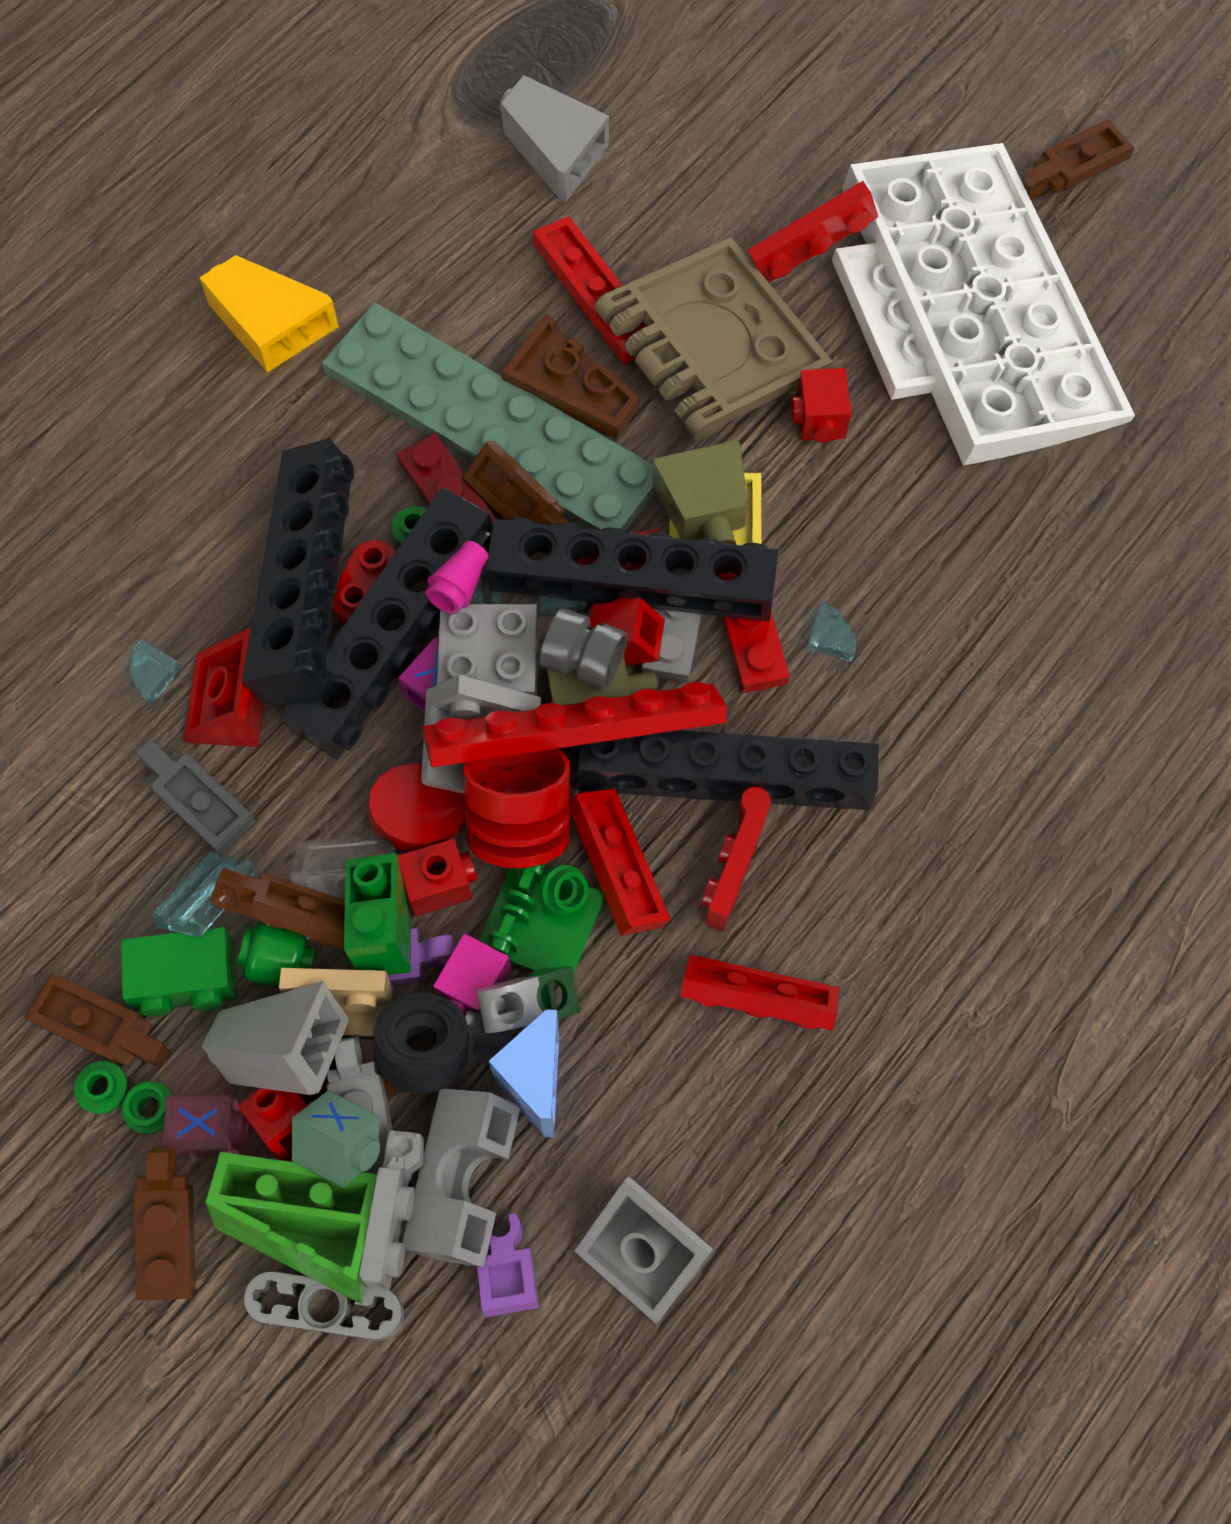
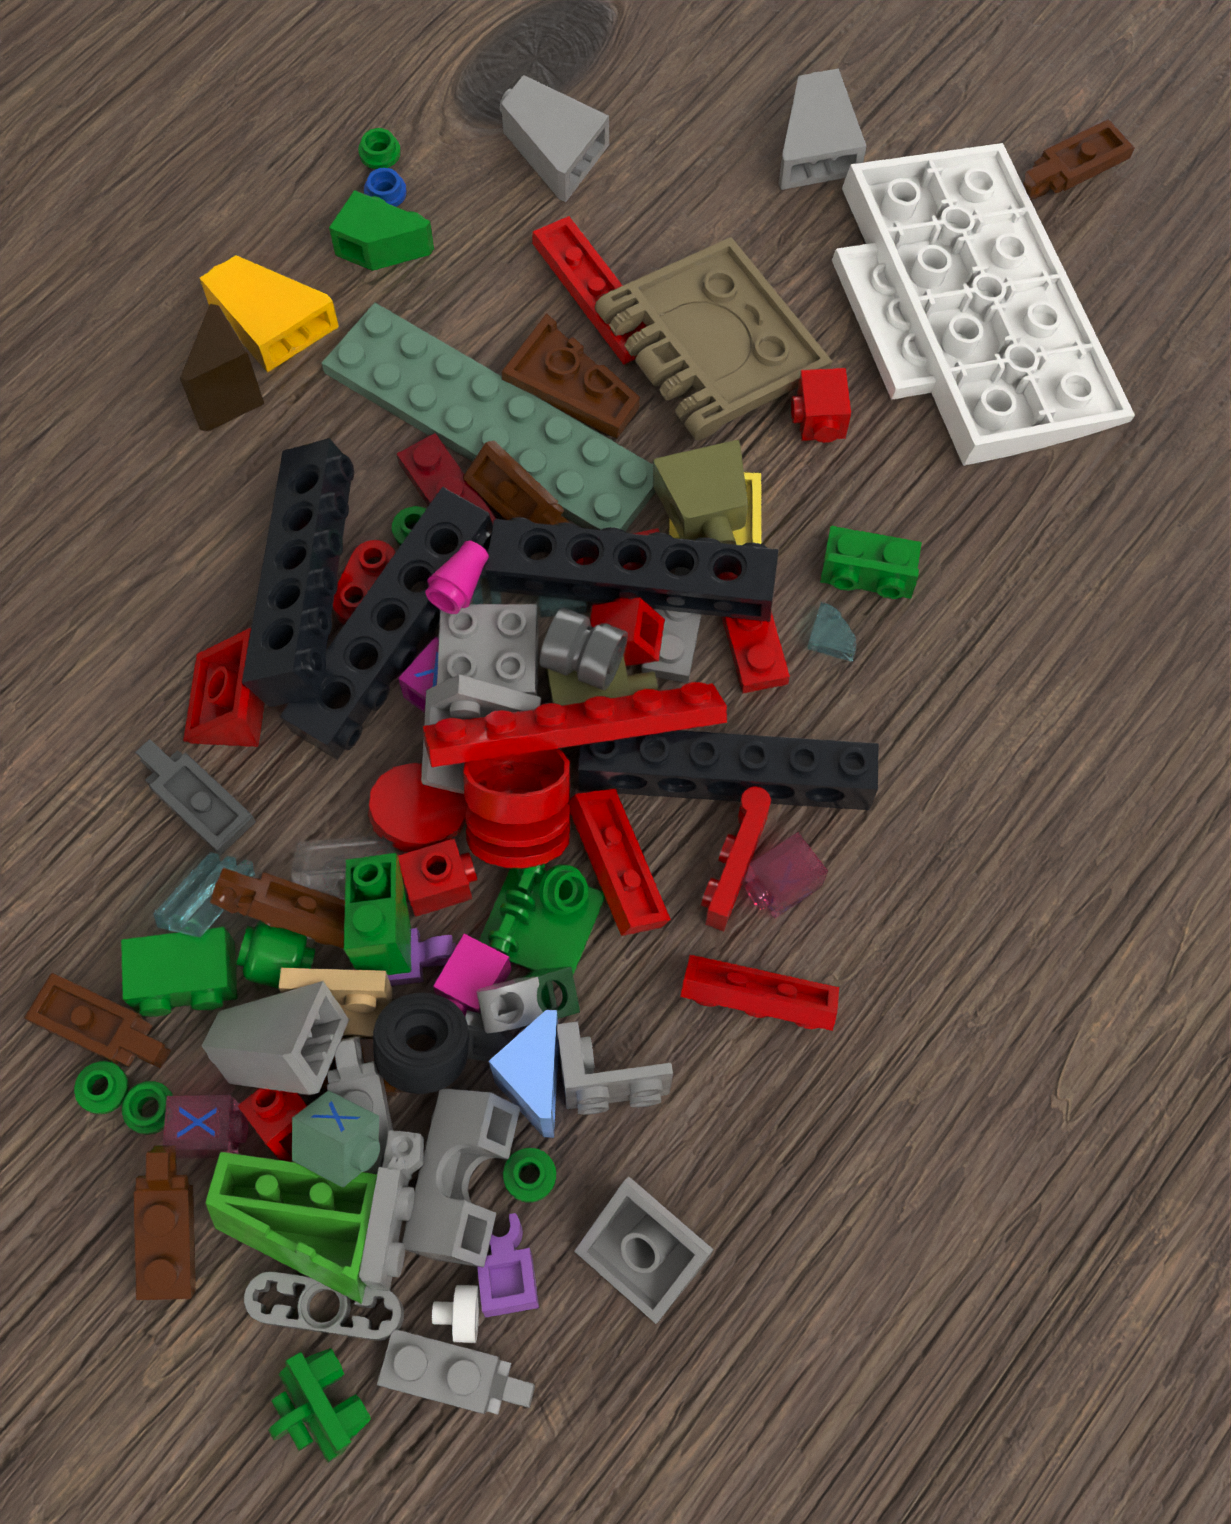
clear light blue tile [130,639,181,705] -> none
red plate [748,181,879,283] -> none
none -> dark brown slope [180,304,264,432]
none -> green hips [268,1348,371,1463]
none -> green slope [329,190,434,271]
none -> green plate [358,128,401,169]
none -> blue plate [364,168,407,207]
none -> light grey hinge [377,1330,535,1415]
none -> white tile [432,1285,480,1343]
none -> green plate [503,1148,556,1203]
none -> light grey bracket [557,1021,673,1115]
none -> clear pink brick [745,832,828,919]
none -> light grey slope [779,68,866,190]
none -> green bracket [820,526,922,599]

